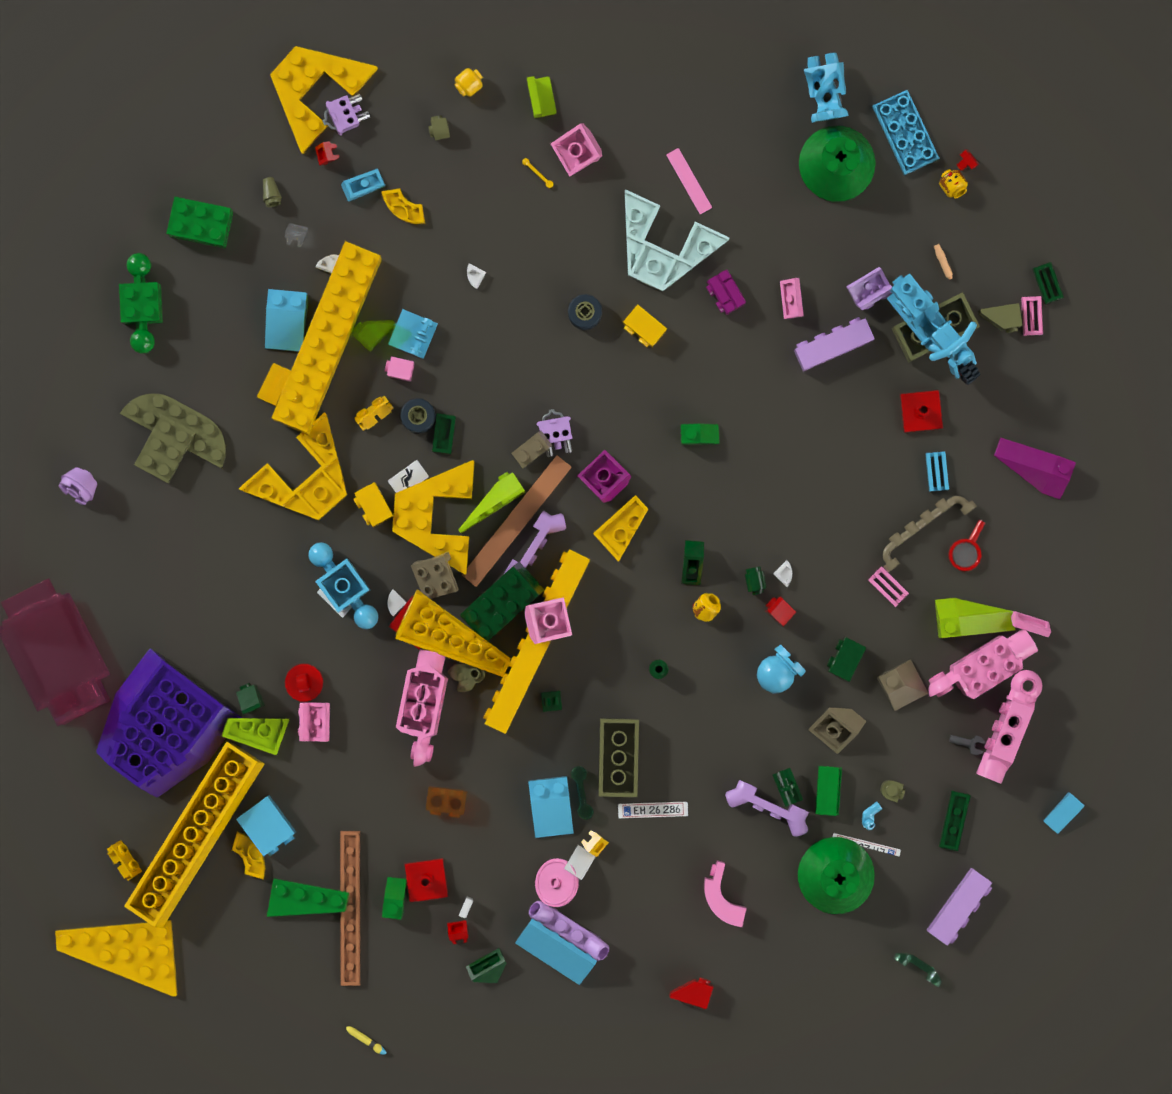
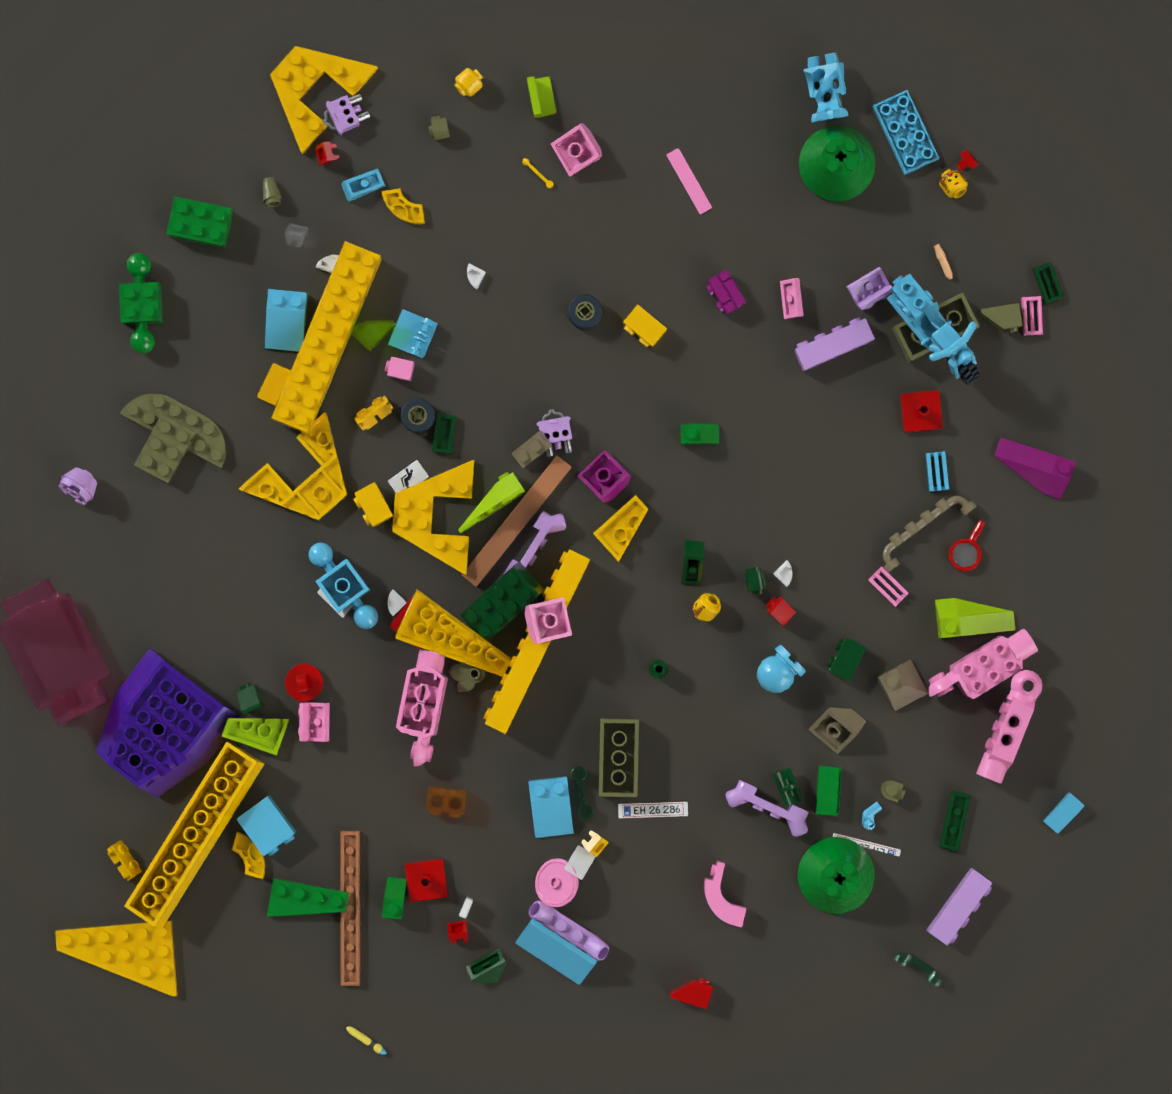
dark tan piece [411,552,459,599] -> none
dark green tile [541,691,562,712] -> none
light aqua wing [625,190,730,292] -> none
dark grey bar [949,735,986,755] -> none
bright pink tile [1011,611,1051,637] -> none

